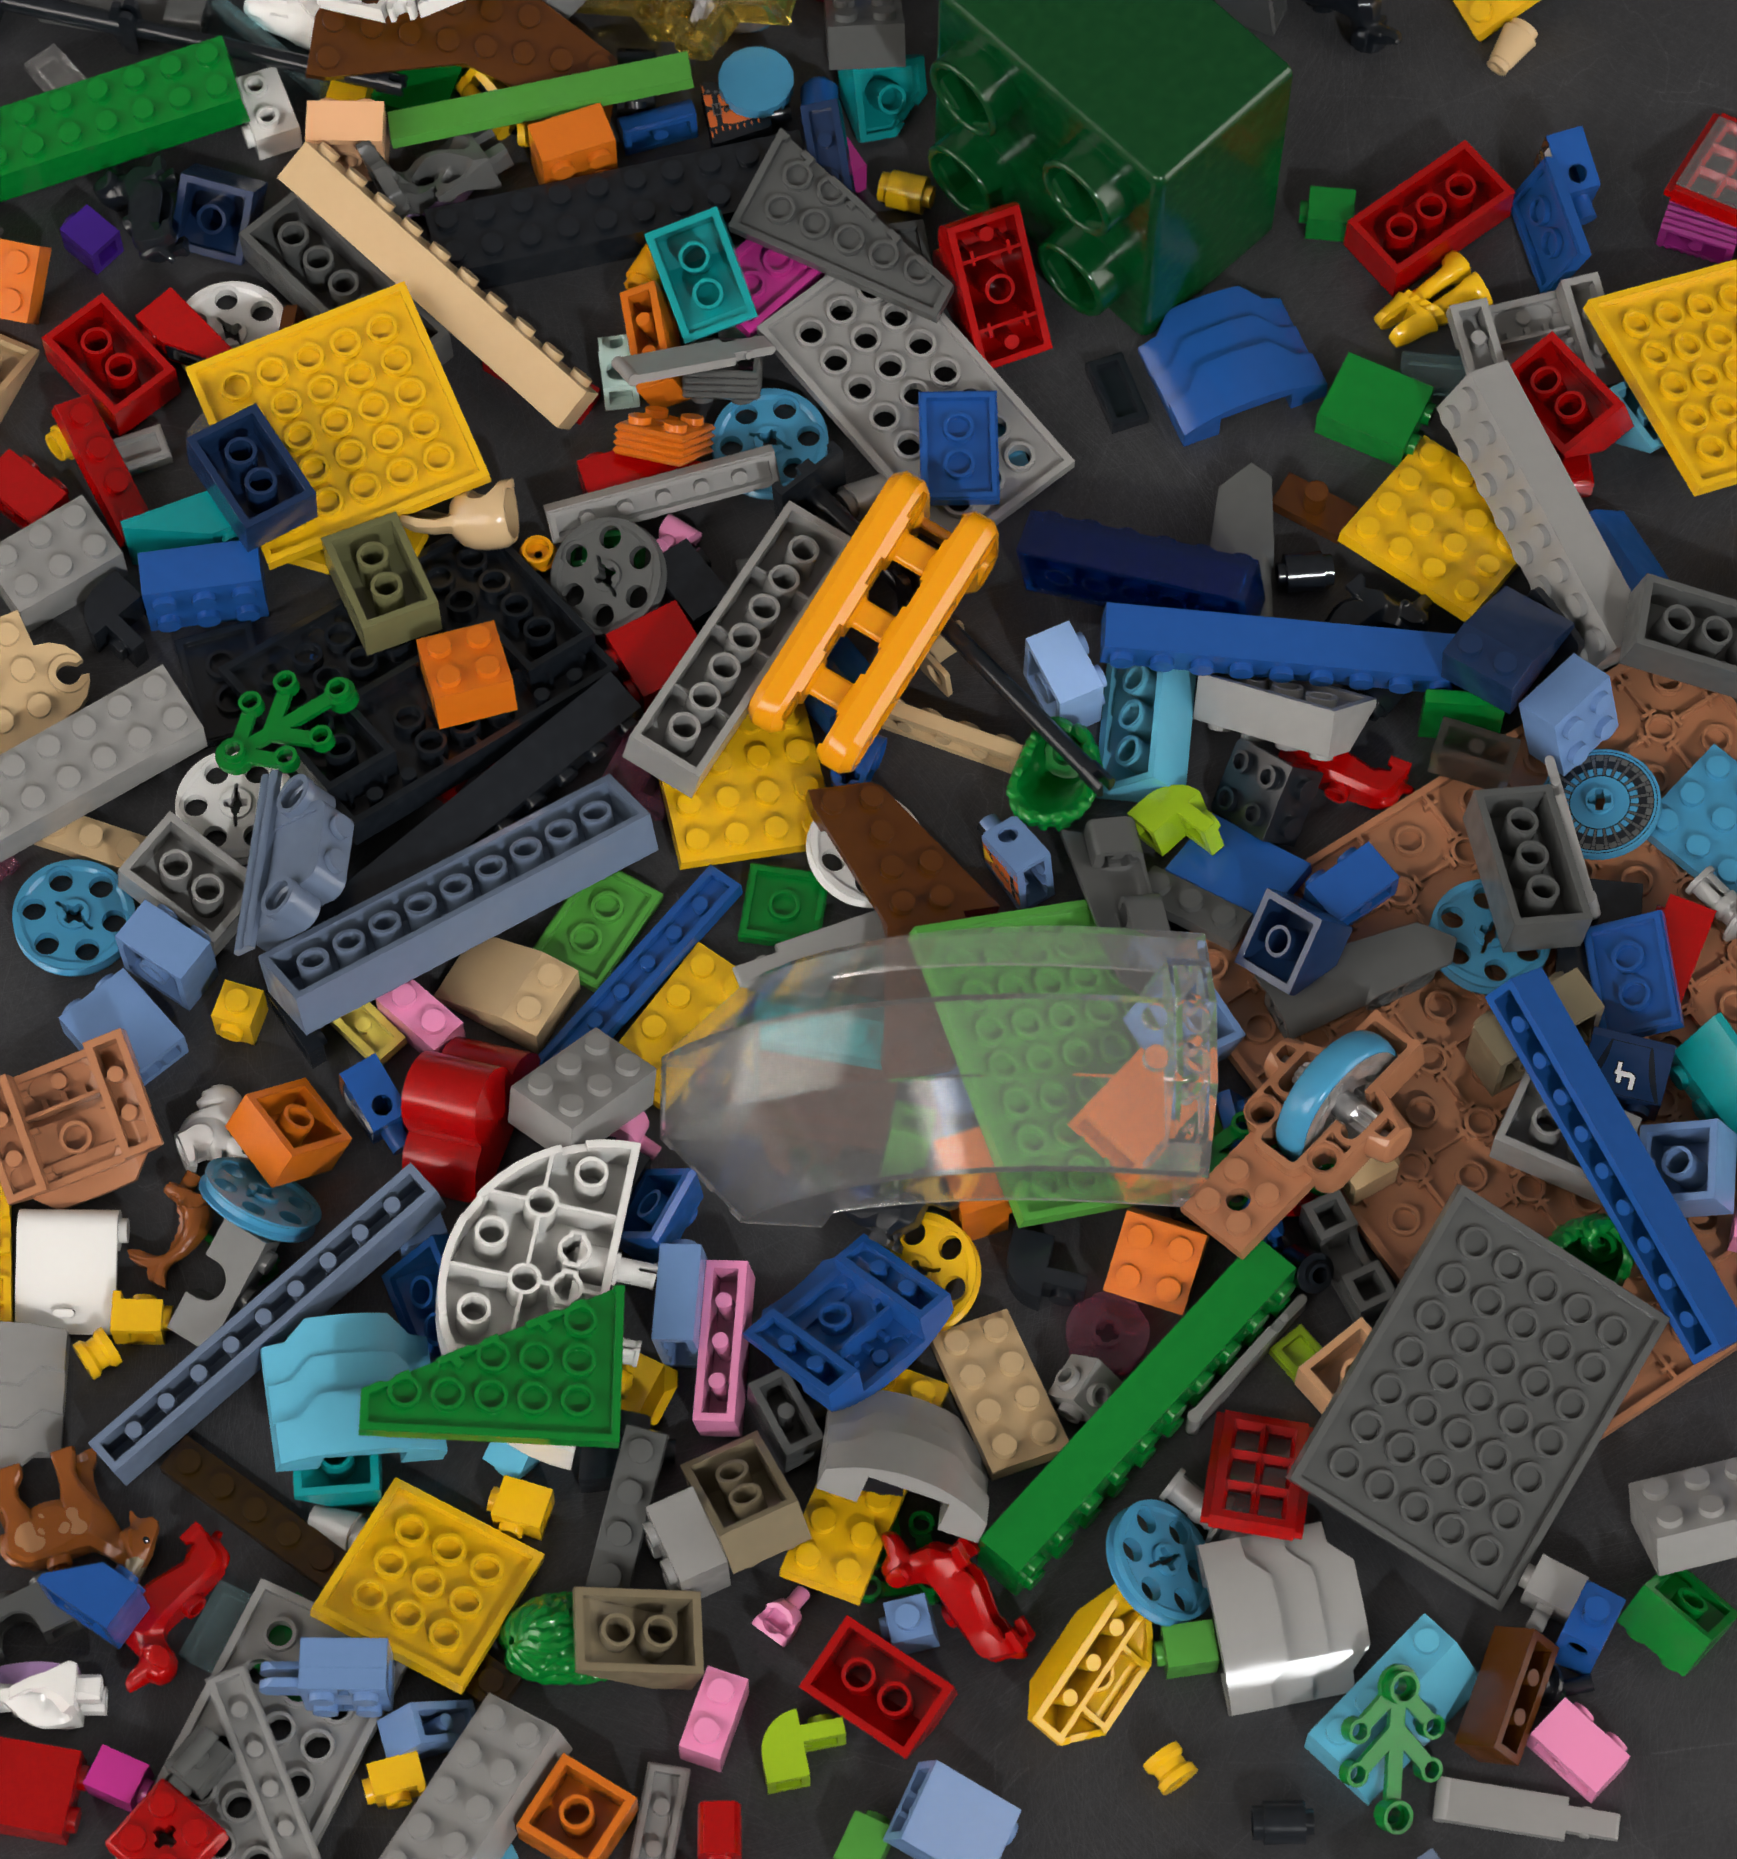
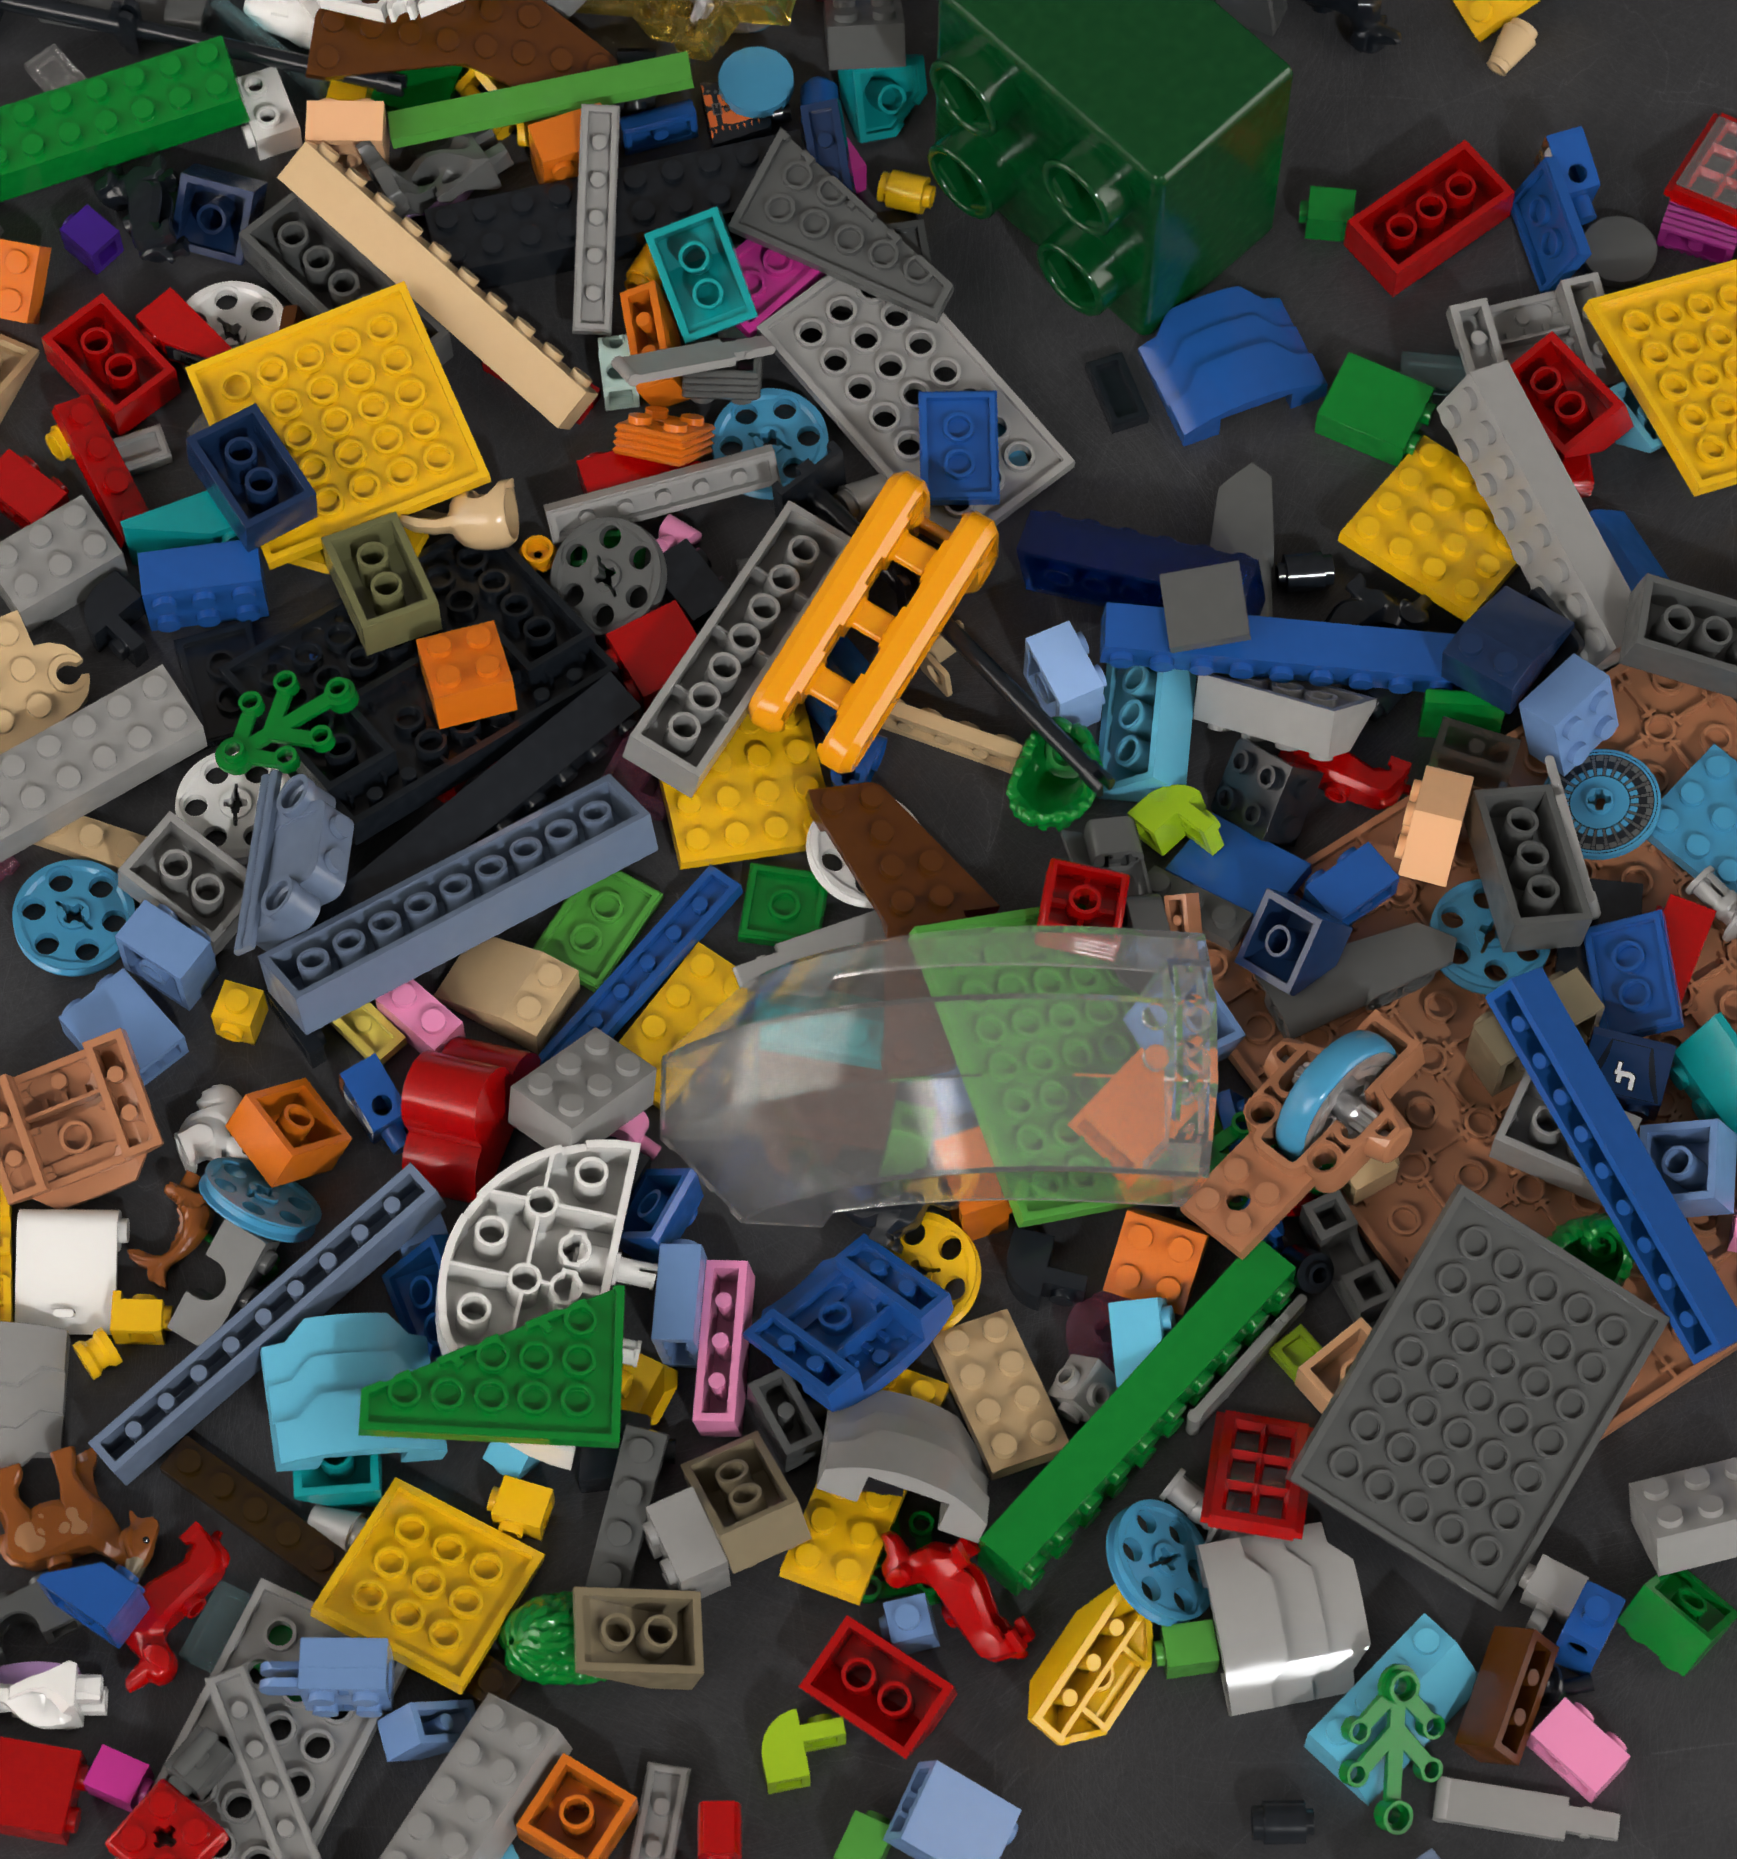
yellow brick [362,1751,427,1809] -> none
bright pink brick [679,1666,749,1773] -> none
bright pink piece [751,1586,810,1647] -> none
red brick [932,201,1053,369] -> none
medium blue torso [977,814,1055,910] -> none
yellow wheel [1143,1741,1198,1795] -> none
reddish brown tile [1273,472,1358,545] -> none
yellow piece [1374,250,1493,348] -> none
none -> light grey tile [572,104,620,336]
none -> red brick [1035,858,1130,956]
none -> medium azure slope [1108,1297,1175,1387]
none -> dark grey tile [1159,561,1251,653]
none -> nougat piece [1164,892,1203,946]
none -> light nougat brick [1394,765,1474,887]
none -> dark grey tile [1584,215,1658,289]

